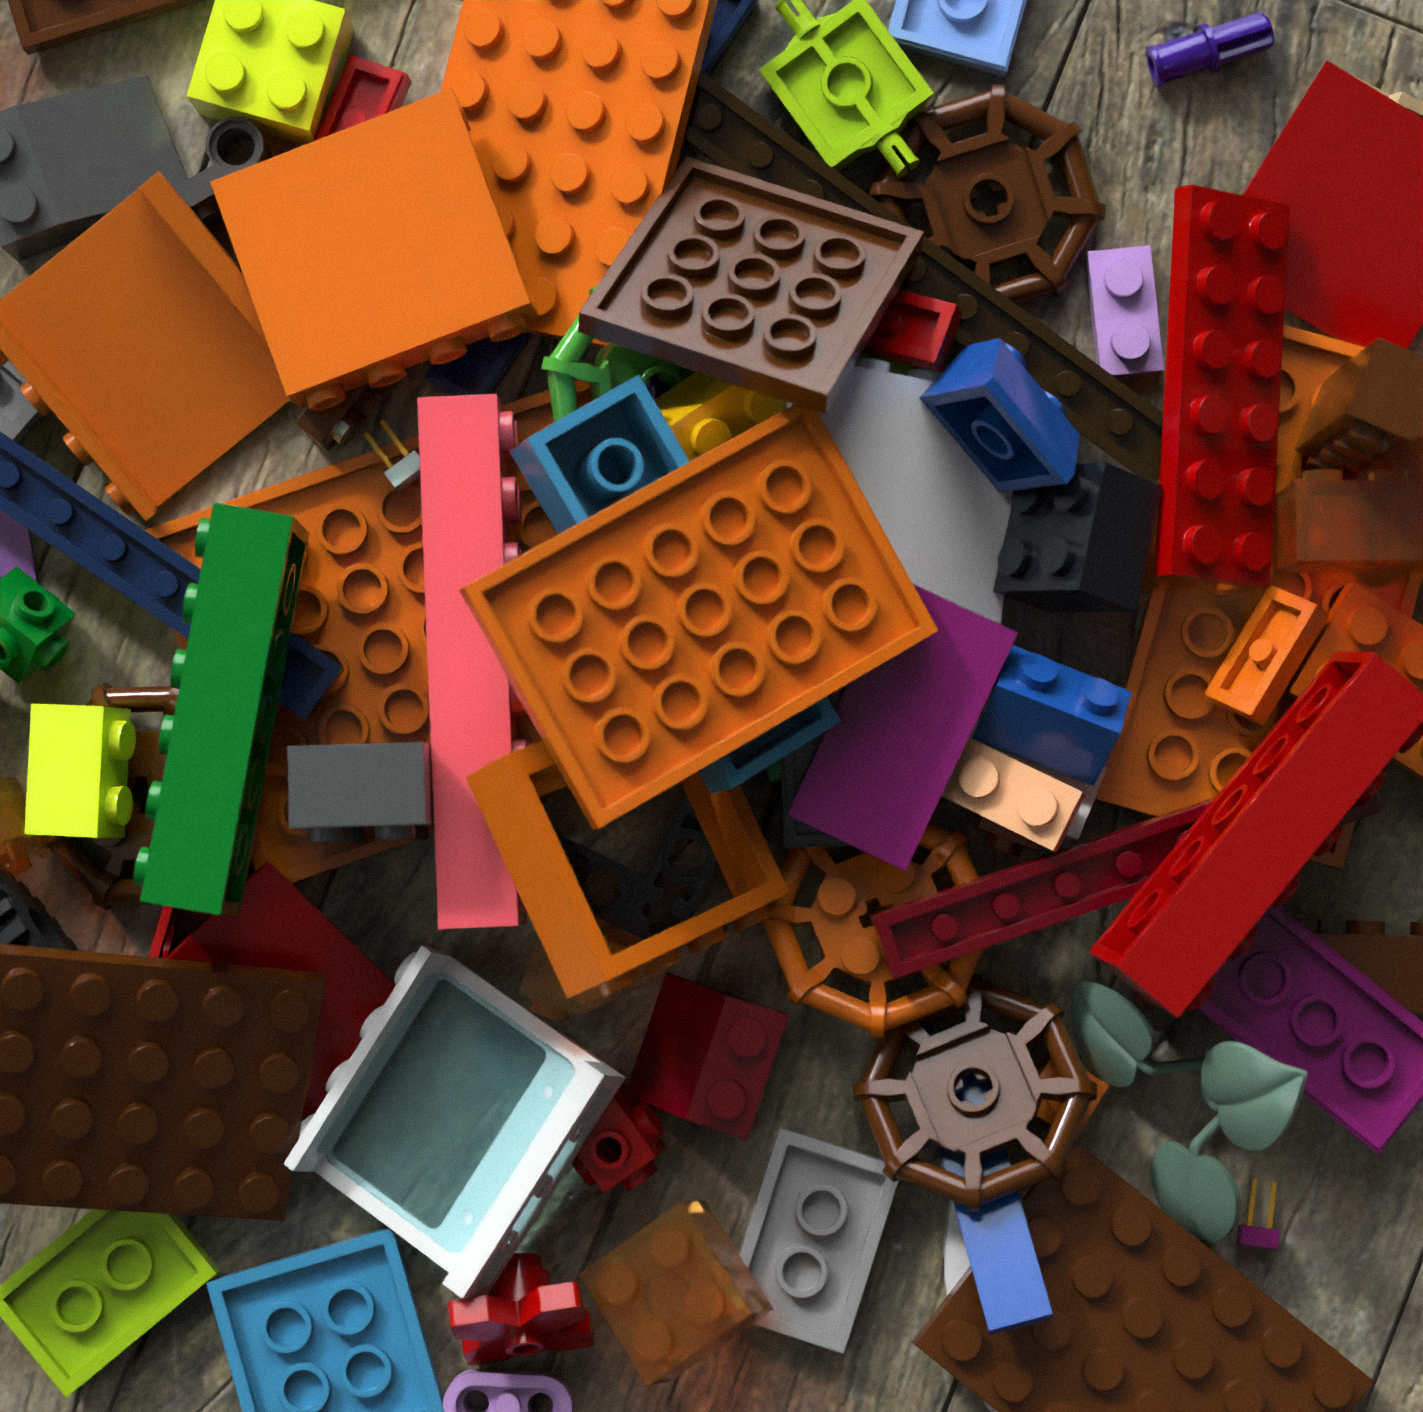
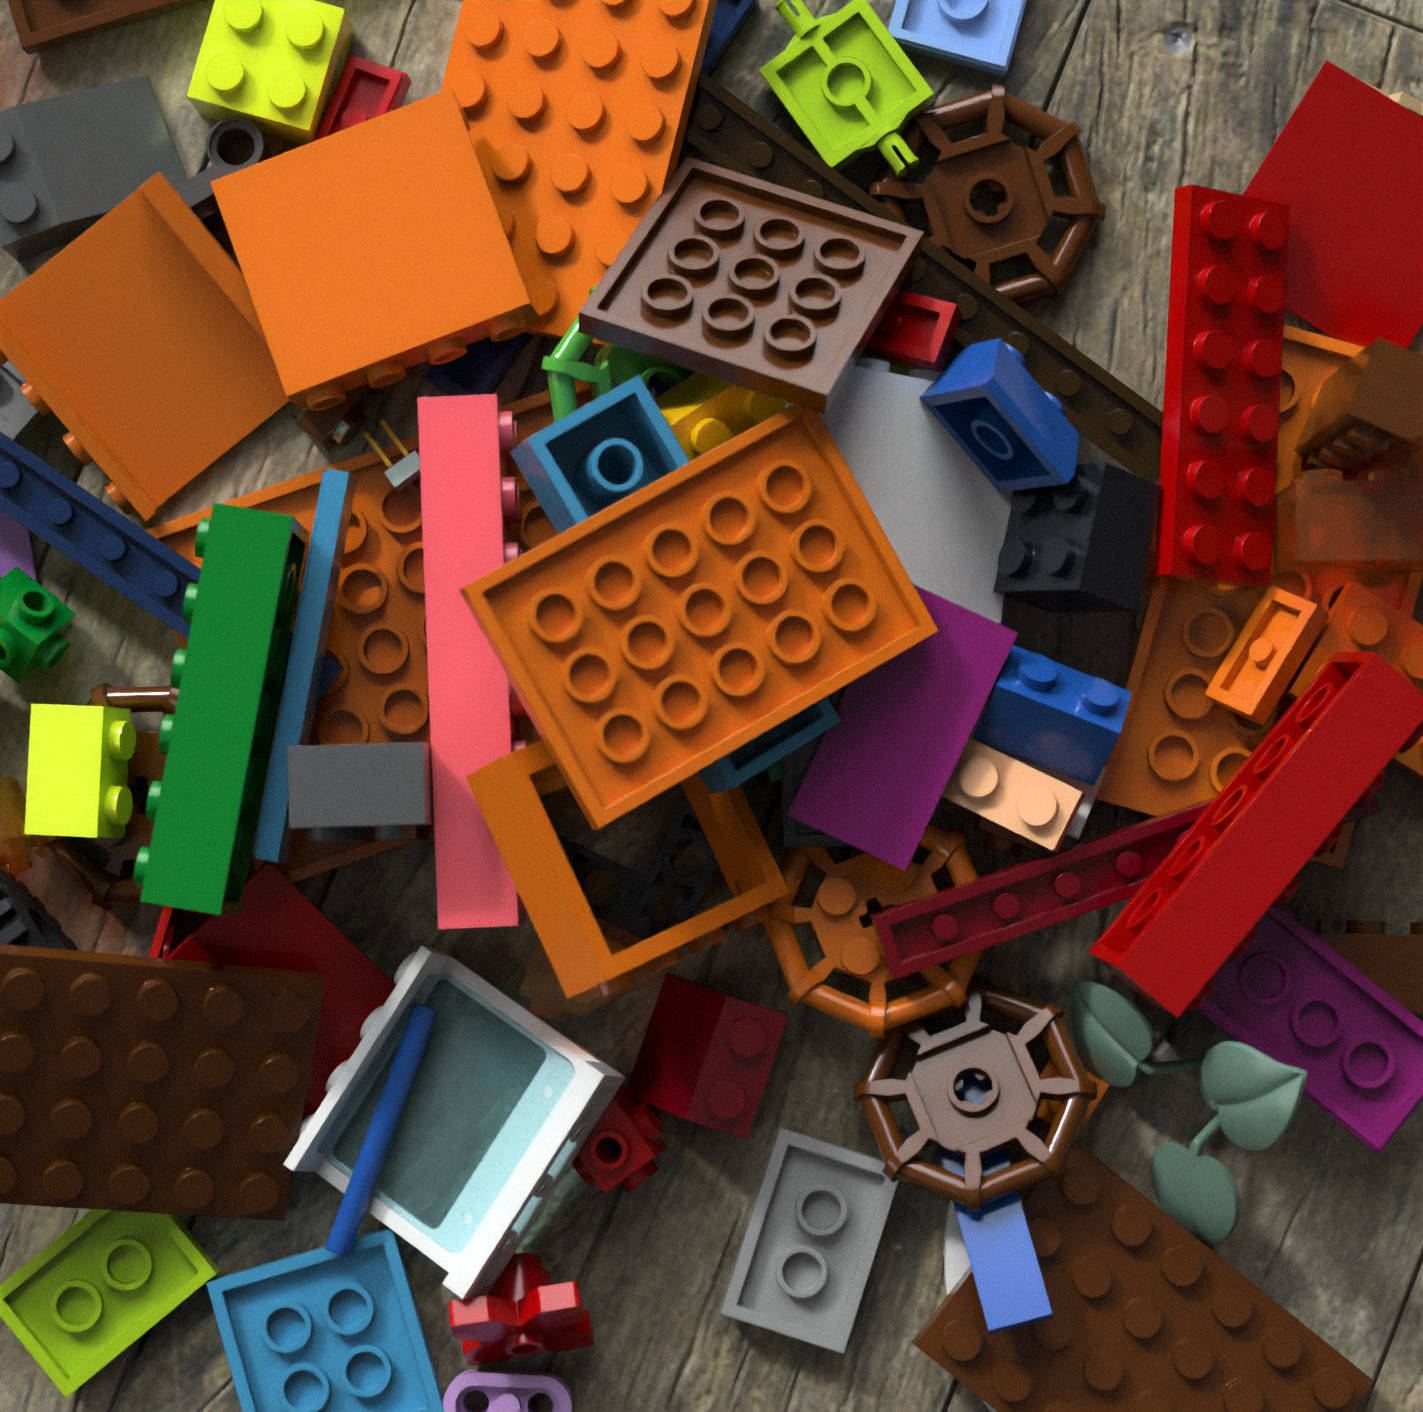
clear orange brick [578,1200,774,1386] -> none
lavender plate [1085,245,1164,378] -> none
dark purple axle [1145,13,1274,87] -> none
magenta piece [1236,1178,1280,1251] -> none
none -> dark azure tile [253,468,357,862]
none -> blue bar [325,1003,439,1257]

